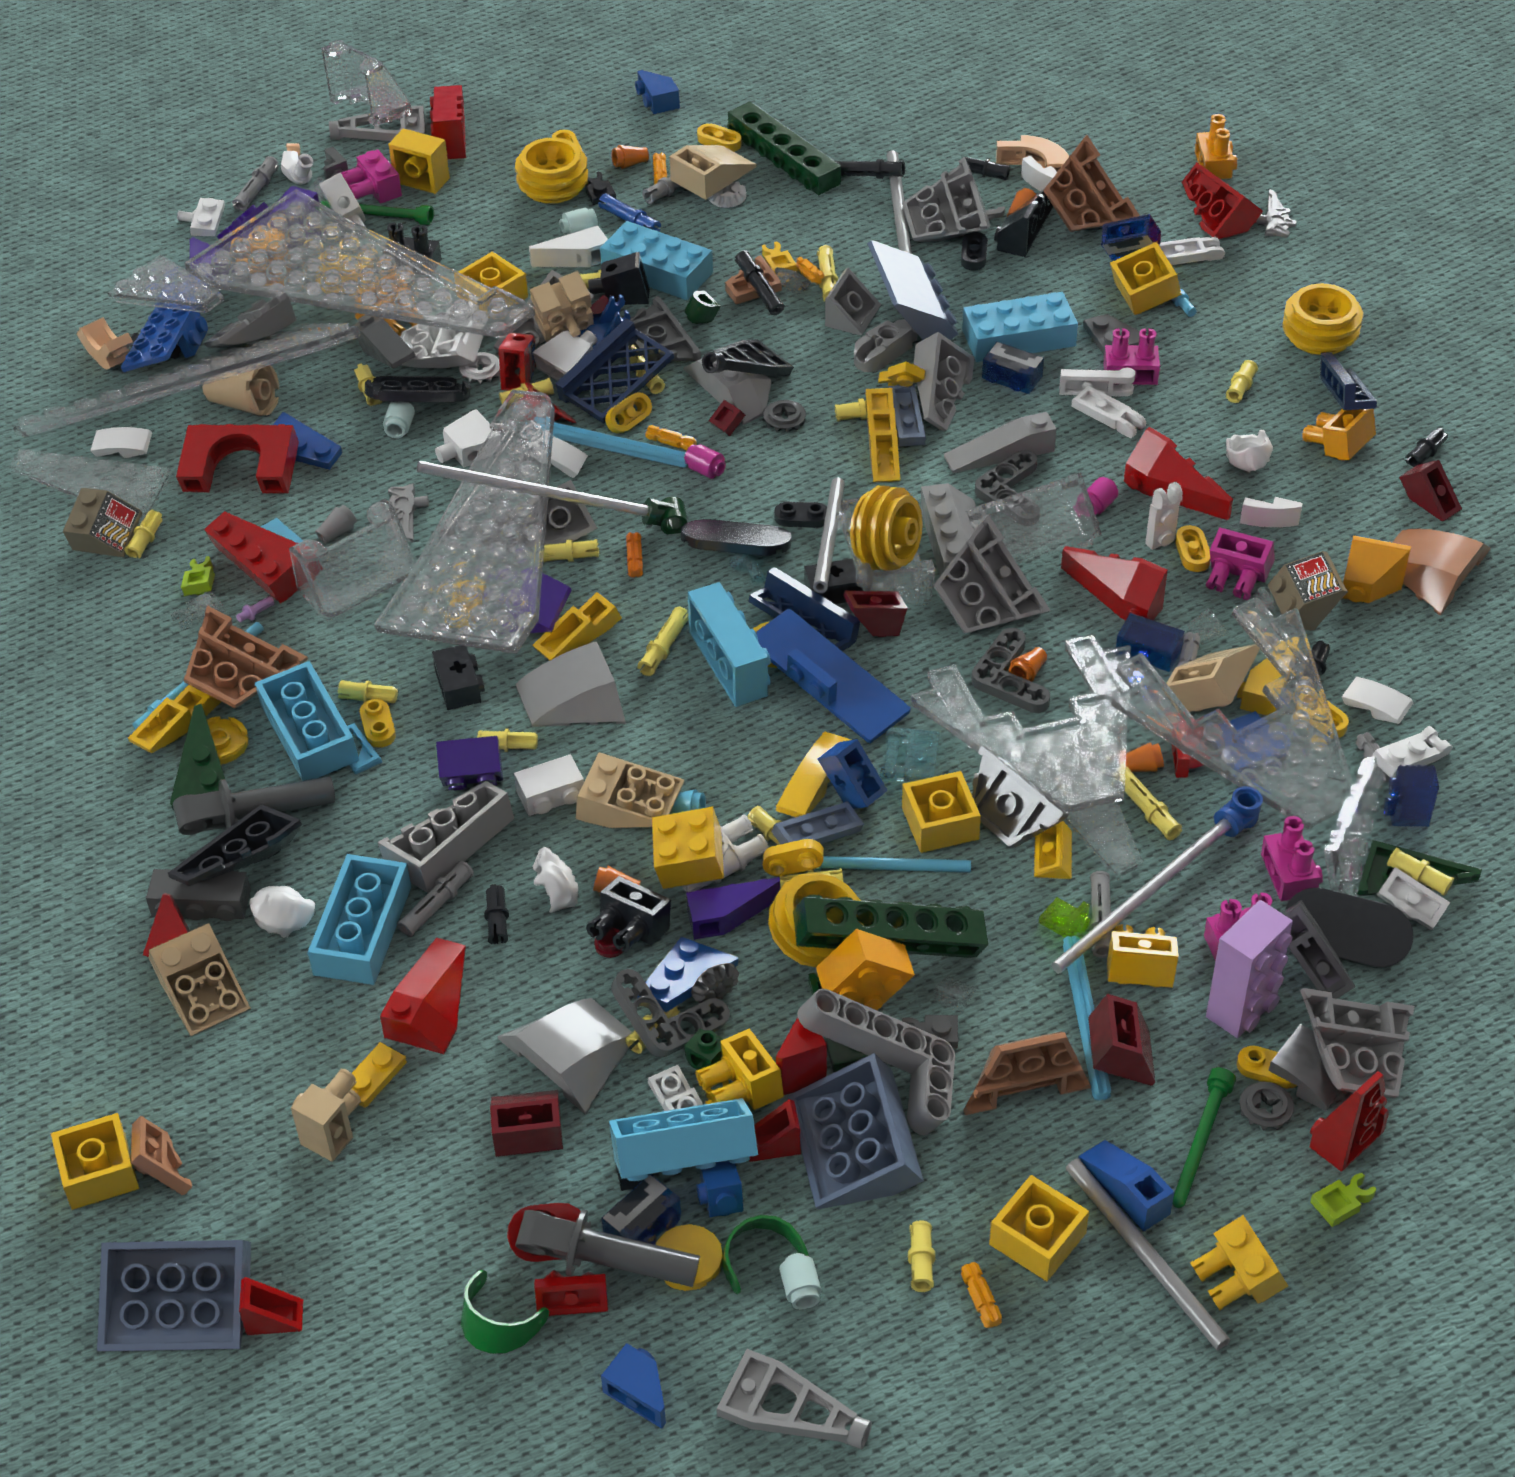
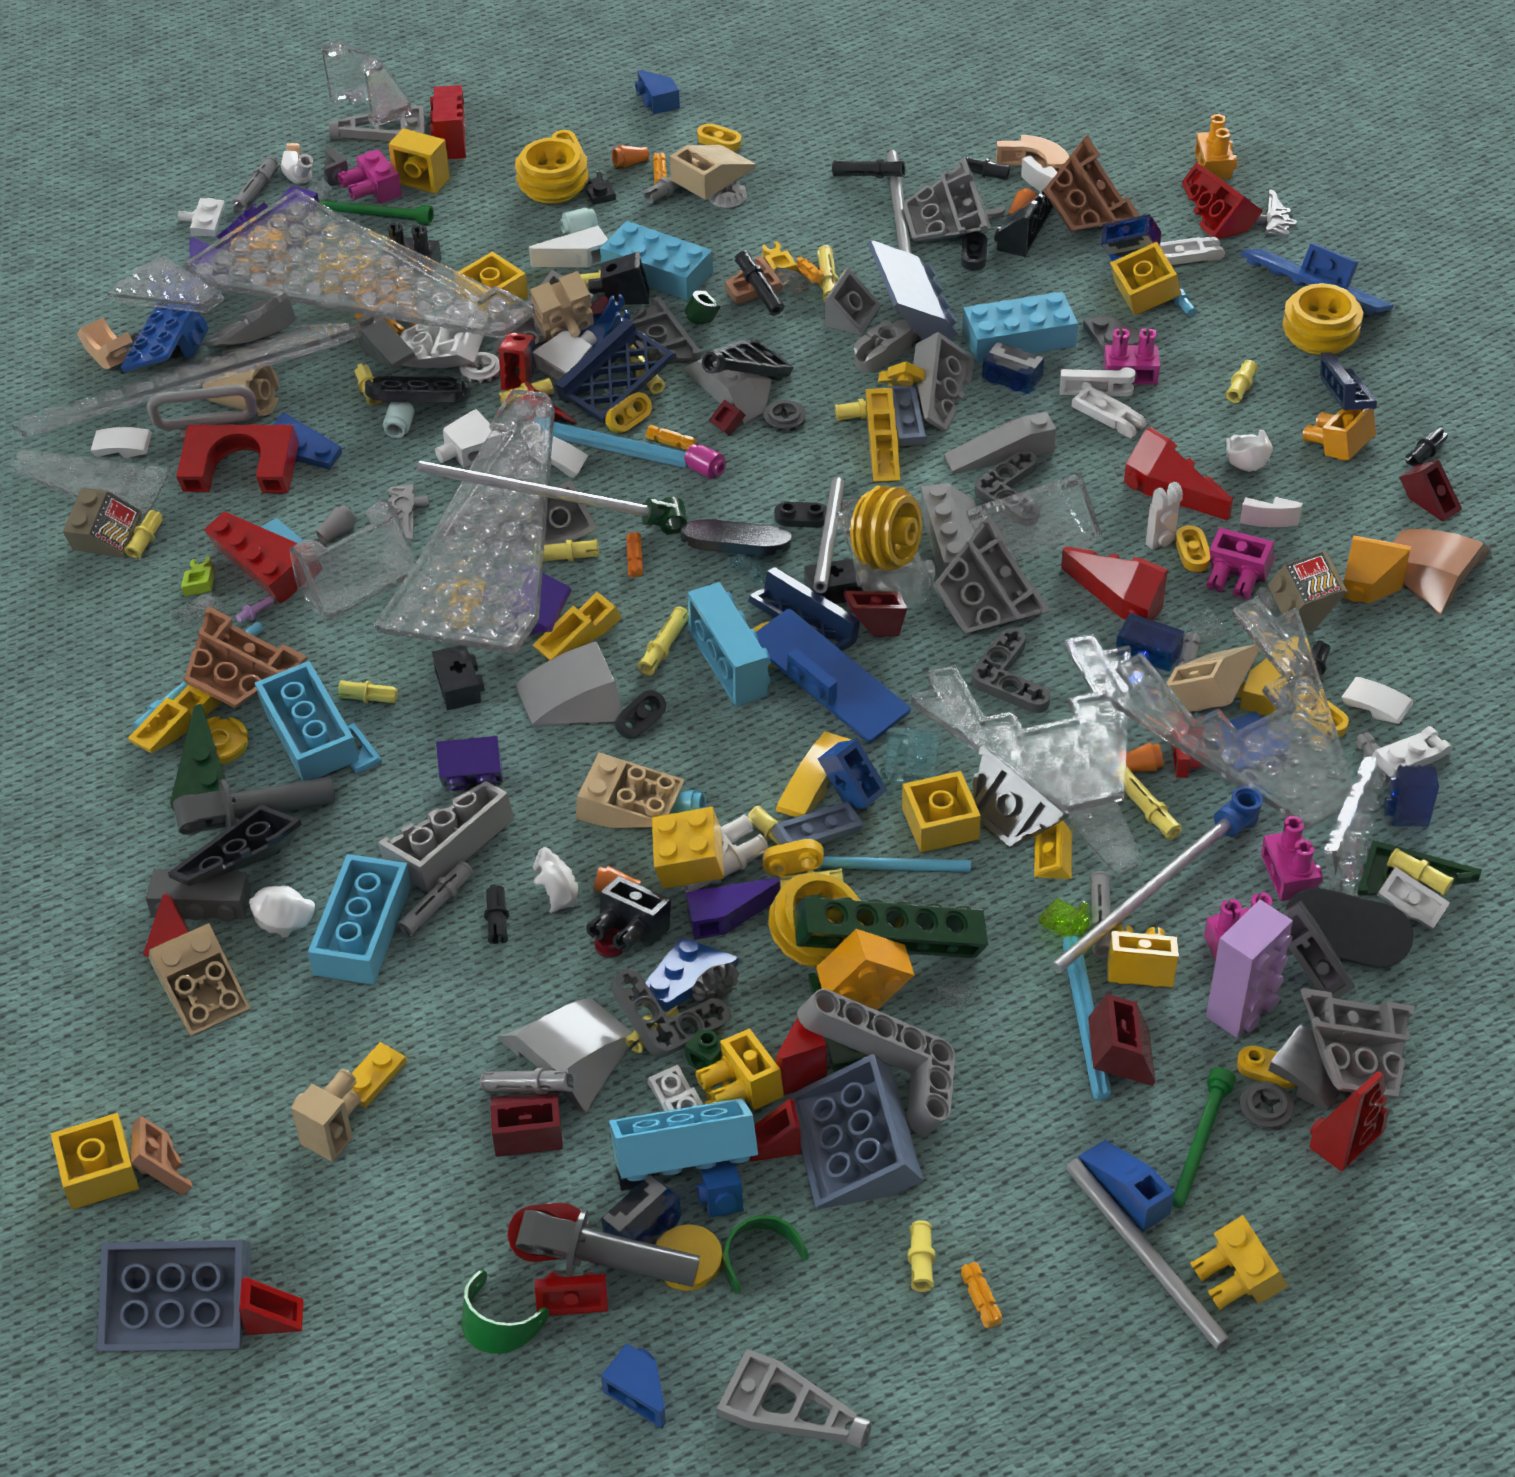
white torso [319,172,366,236] -> none
yellow plate [359,699,396,748] -> none
red wedge [380,937,466,1054] -> none
light yellow axle [477,729,538,752] -> none
white brick [514,754,584,816] -> none
blue pin [598,193,661,232] -> none
dark green brick [727,101,841,196] -> none
light aqua brick [779,1253,821,1310] -> none
dark grey plate [902,1015,958,1048] -> none
nougat wedge [963,1031,1091,1115] -> none
yellow brick [989,1175,1089,1282] -> none
orange cone [1009,647,1047,682] -> none
dark pink brick [1079,477,1118,516] -> none
lime plate [1310,1173,1376,1227] -> none
none -> light grey bar [147,385,257,443]
none -> light grey pin [480,1068,576,1094]
none -> black plate [615,690,666,739]
none -> blue bracket [1240,243,1394,315]

